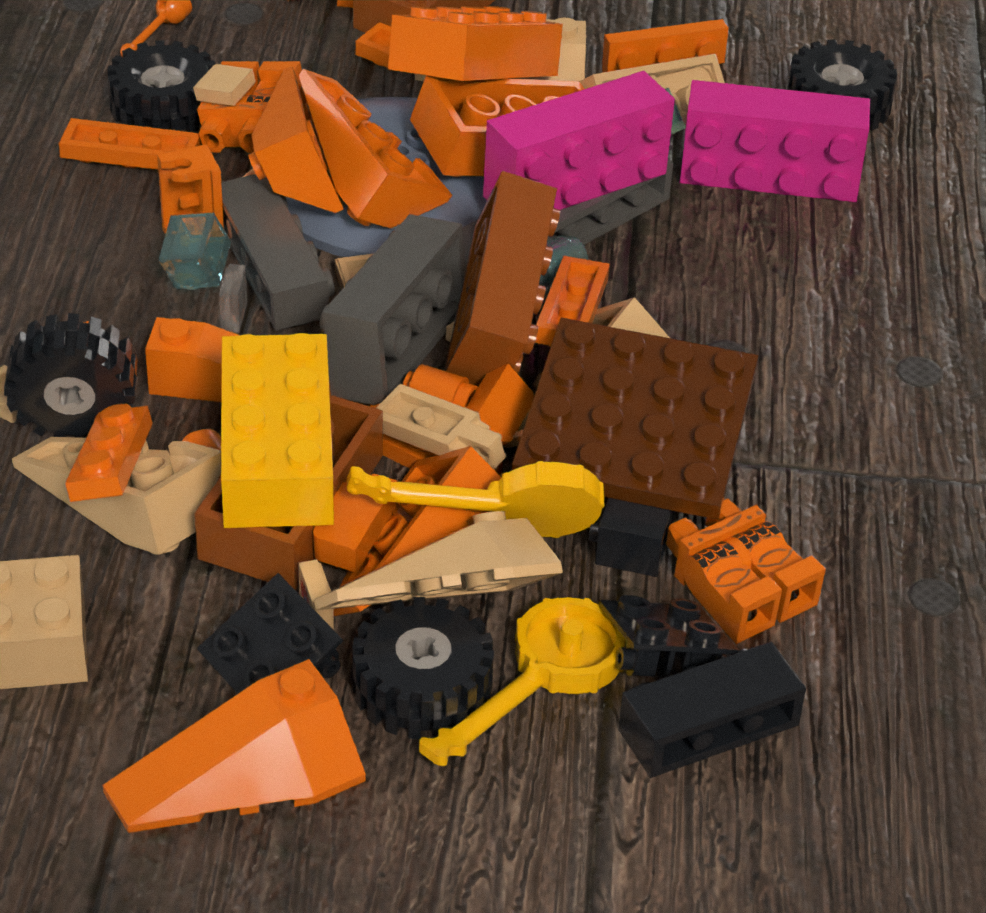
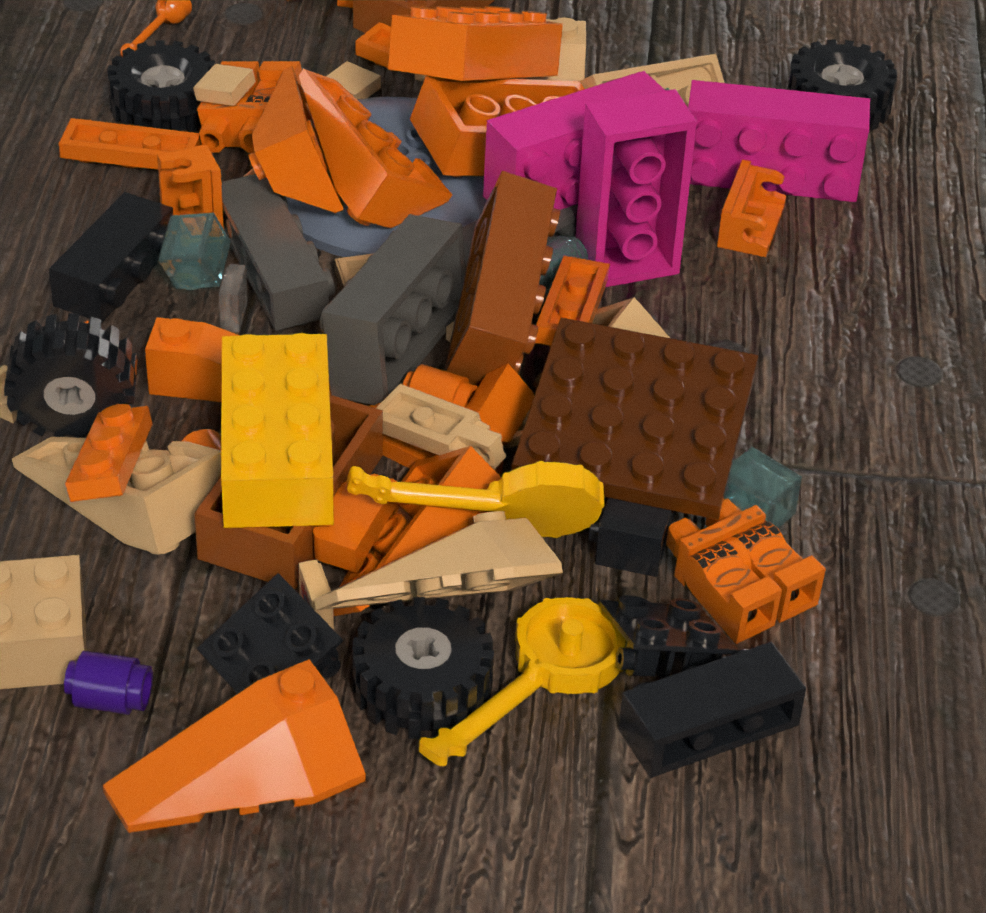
orange plate [602,19,729,73] -> none
none -> black brick [49,192,178,323]
none -> dark purple brick [64,650,153,715]
none -> tan tile [326,61,381,99]
none -> dark pink brick [574,89,697,287]
none -> orange hinge [717,159,787,257]
none -> clear light blue brick [724,447,802,528]

